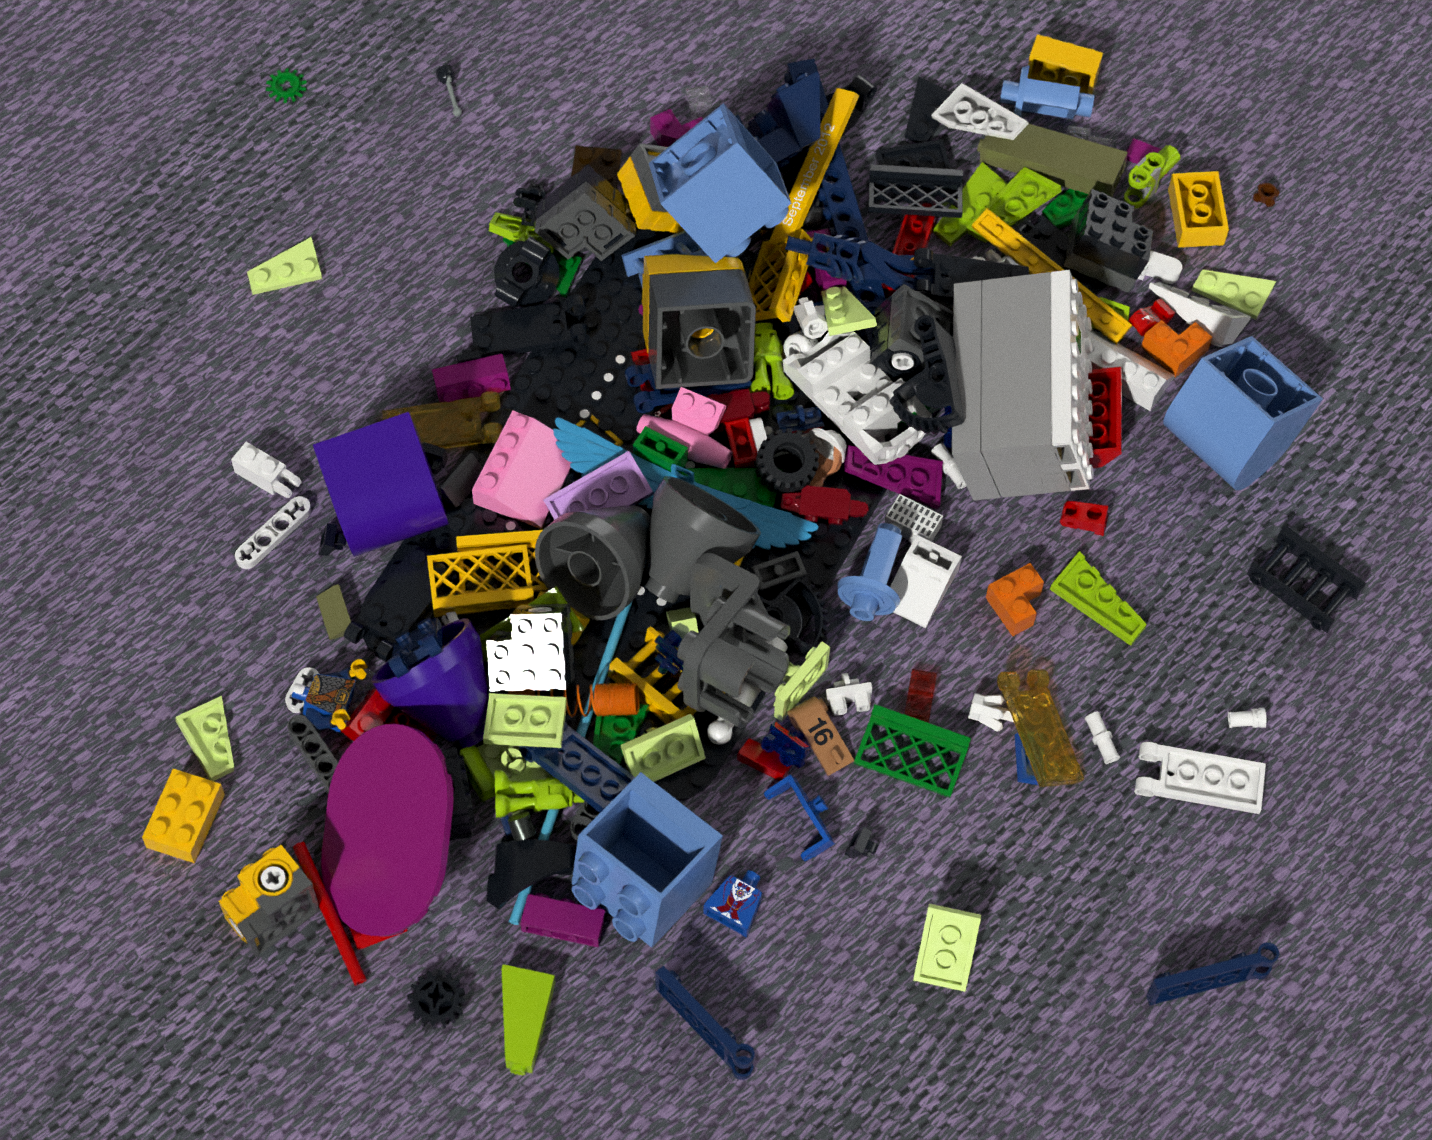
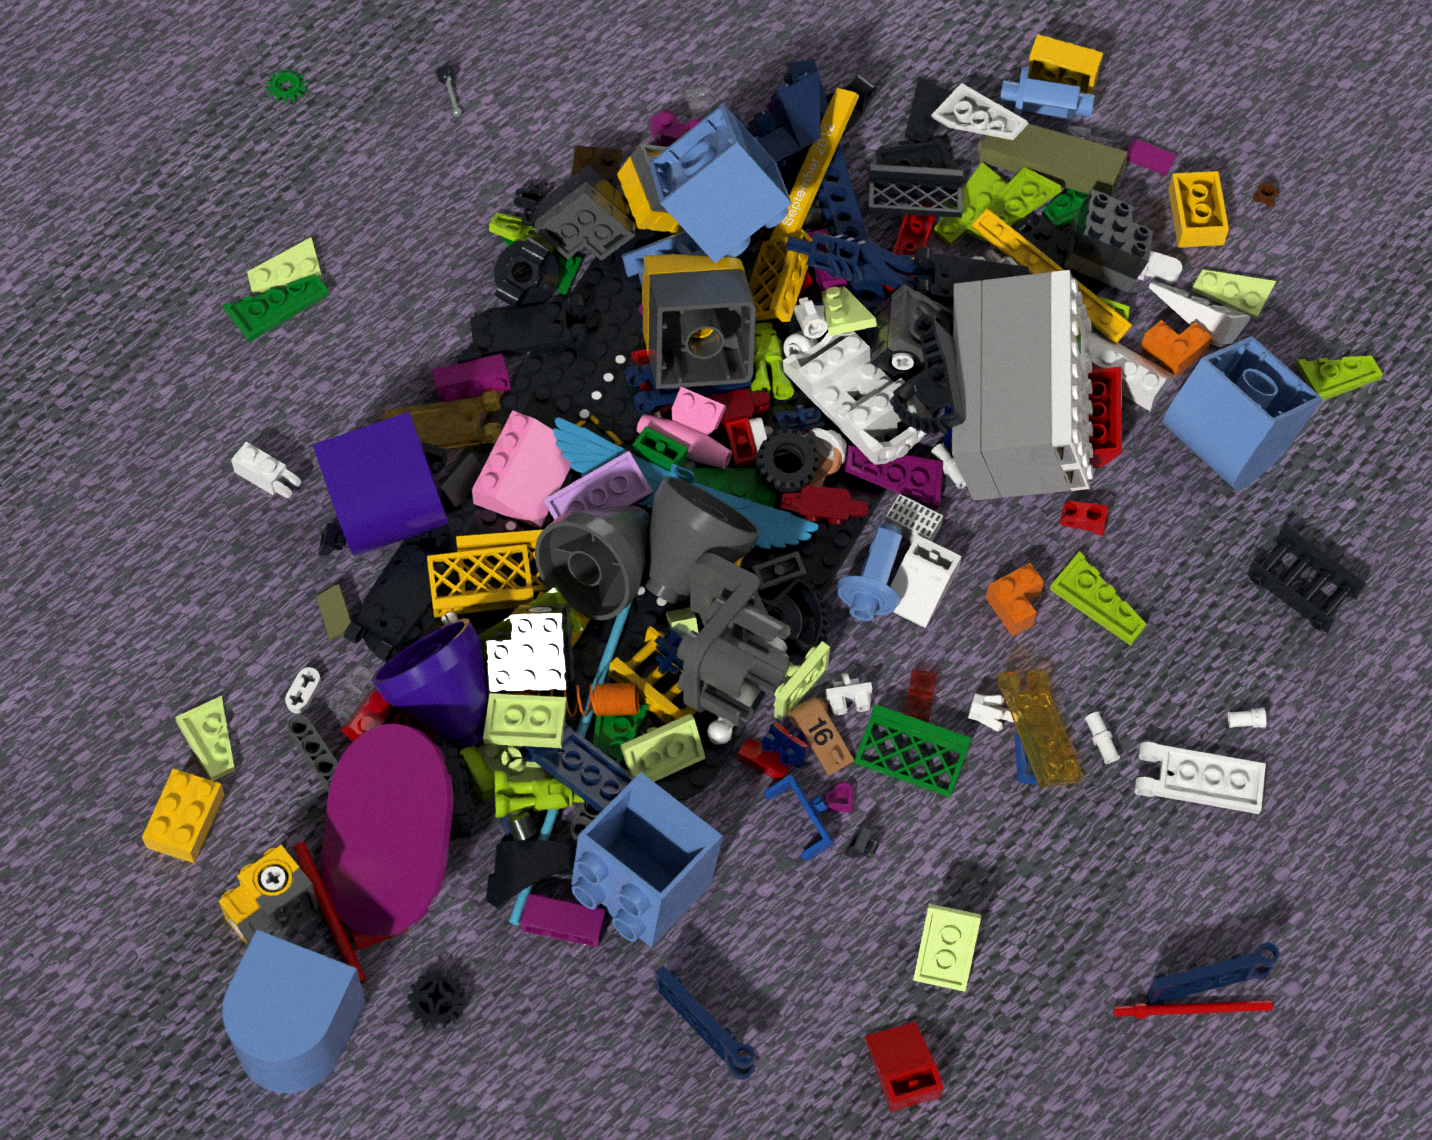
white beam [235,496,311,569] -> none
torso [292,659,368,732] -> none
dark blue hinge [388,617,444,679] -> none
lime slope [501,964,555,1076] -> none
blue torso [703,870,762,937] -> none
lime connector [1123,145,1181,209] -> none
red leg [1128,299,1175,336] -> none
none -> medium blue brick [222,930,366,1093]
none -> green wing [223,274,329,343]
none -> magenta tile [823,782,854,813]
none -> red slope [864,1022,944,1112]
none -> red bar [1113,1000,1273,1019]
none -> lime wing [1295,355,1383,401]

